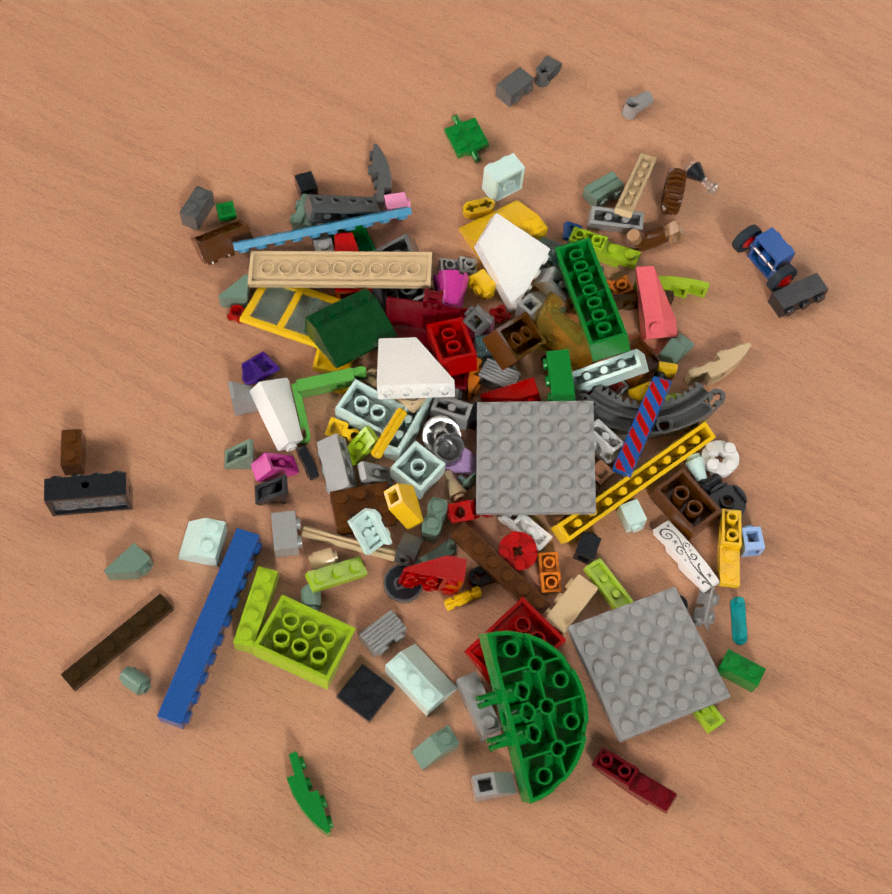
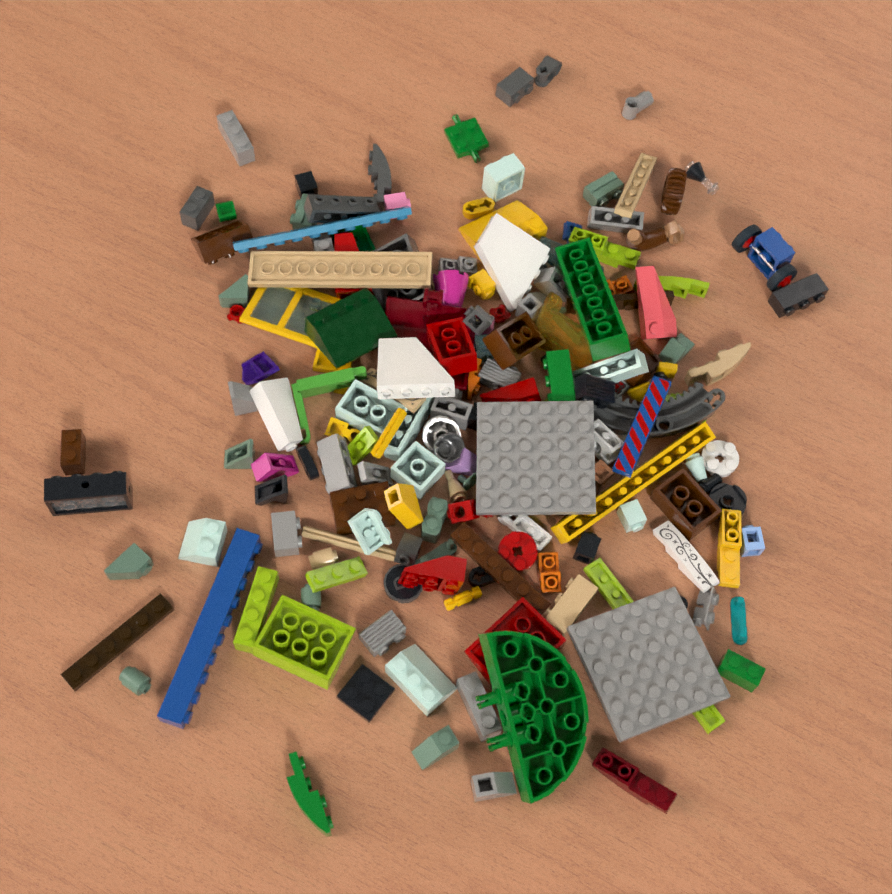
none -> light grey brick [216,110,255,167]
none -> black brick [575,373,616,409]

